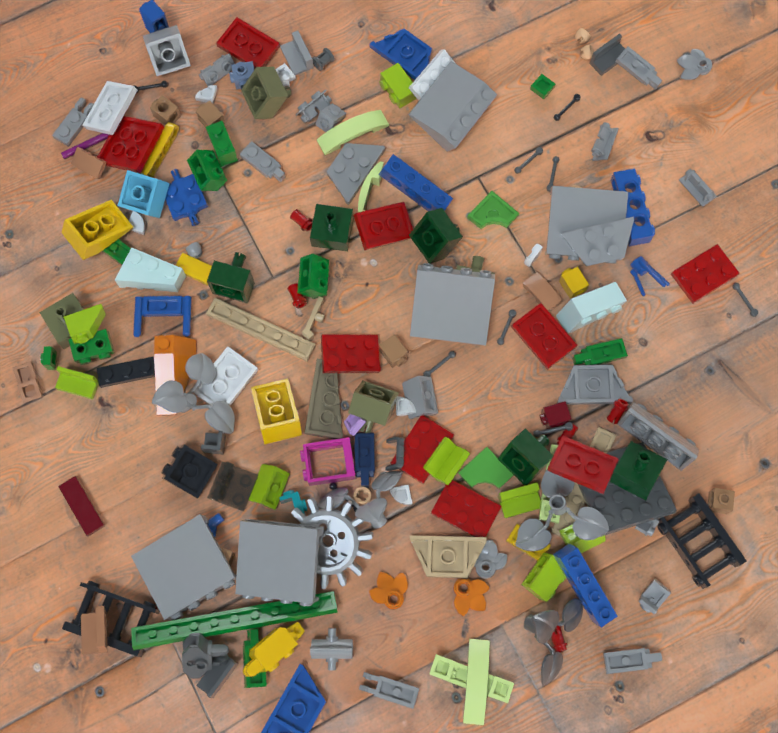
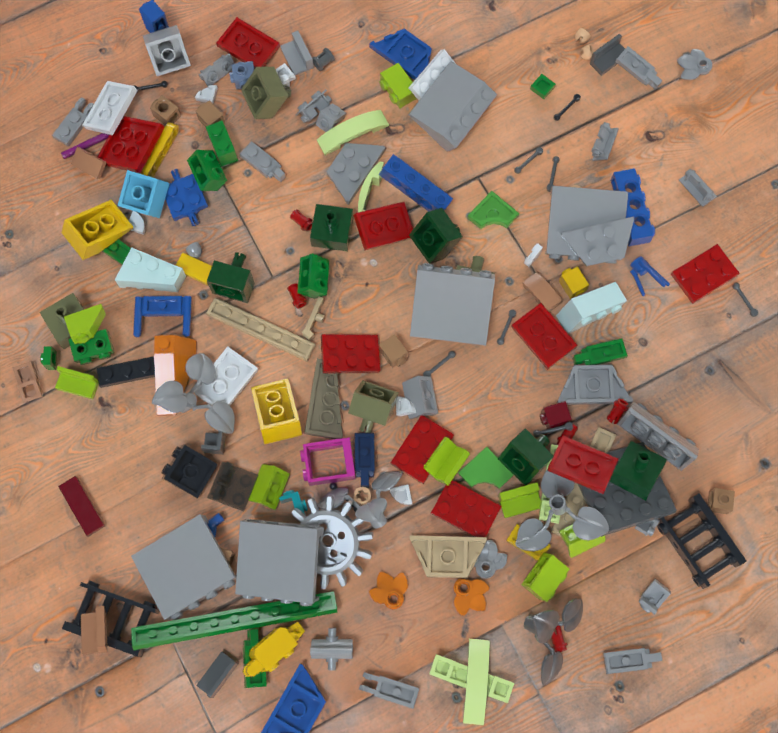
dark grey hinge [182,633,229,679] -> none
lavender tile [344,414,366,436] -> none
dark grey piece [385,437,404,471] -> none
blue brick [553,544,618,628] -> none

